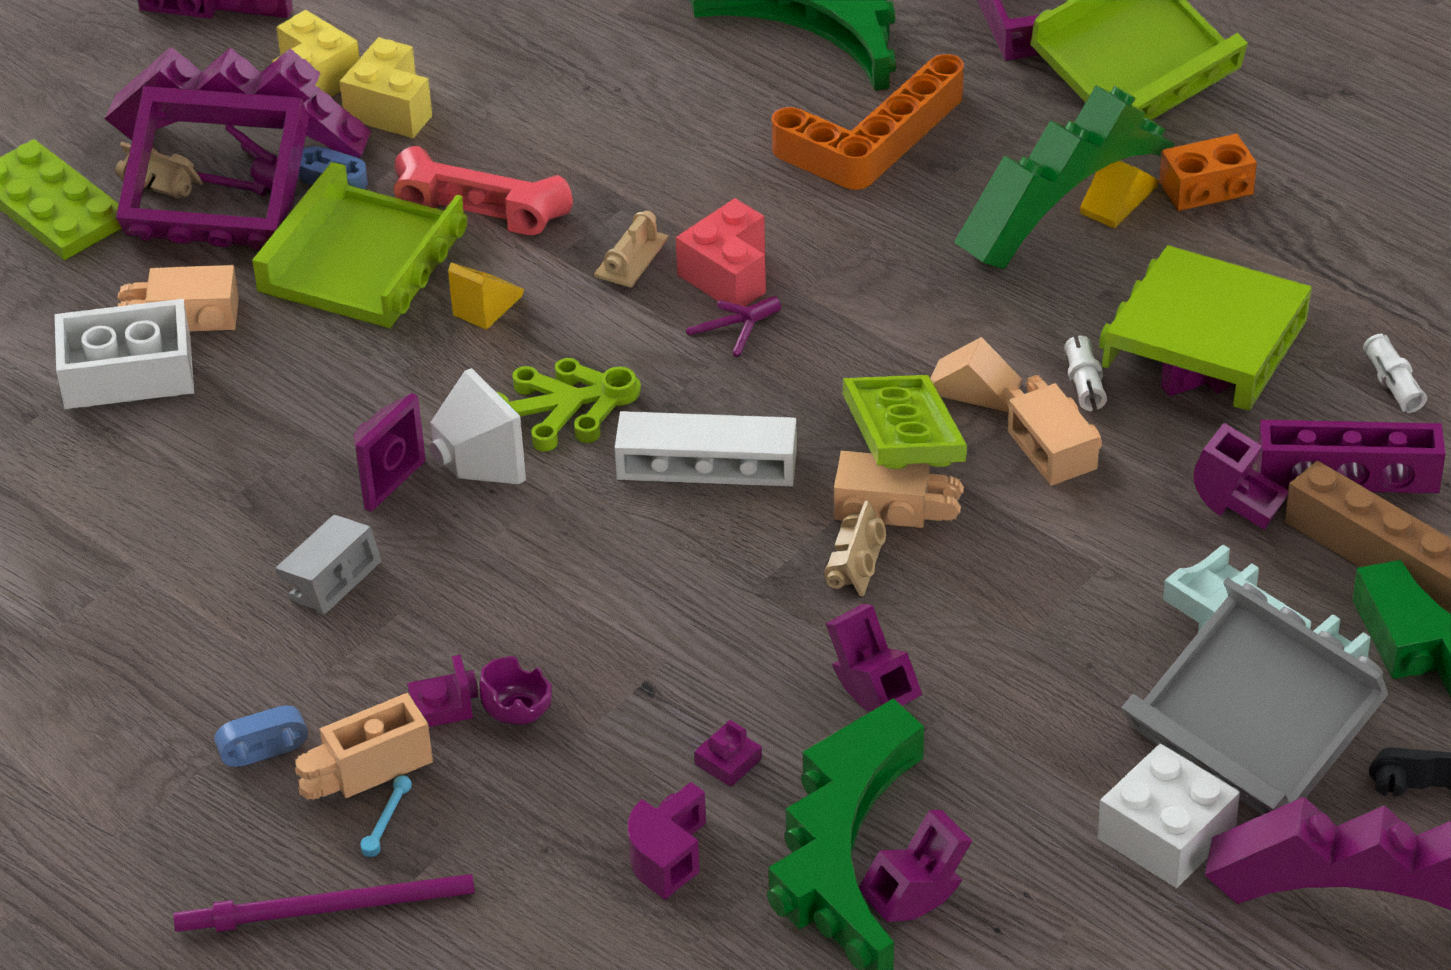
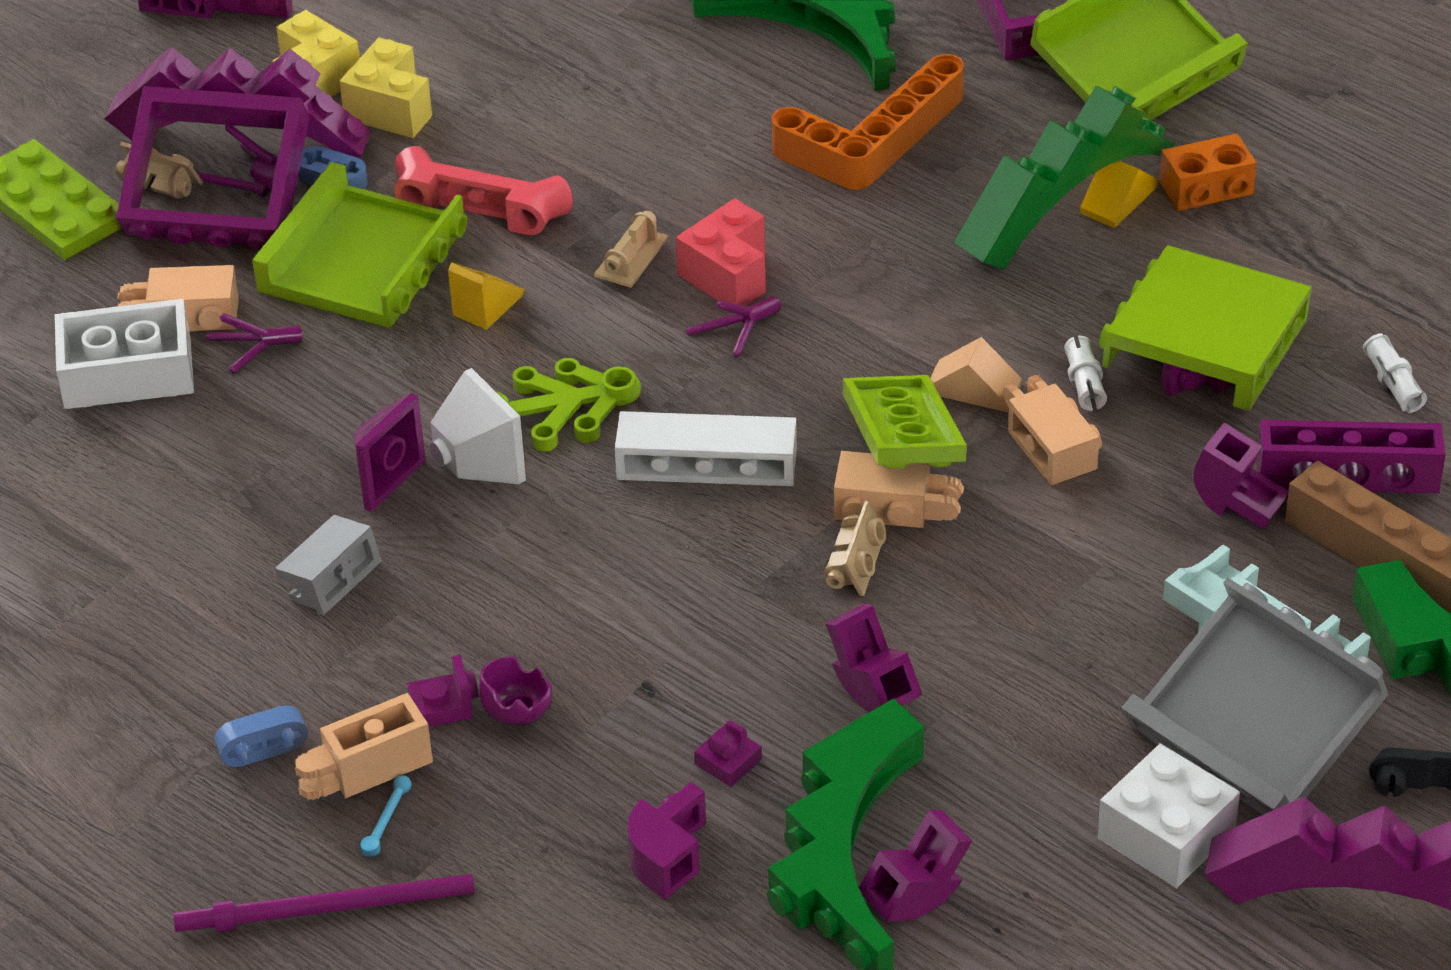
none -> magenta plant [206,313,303,373]

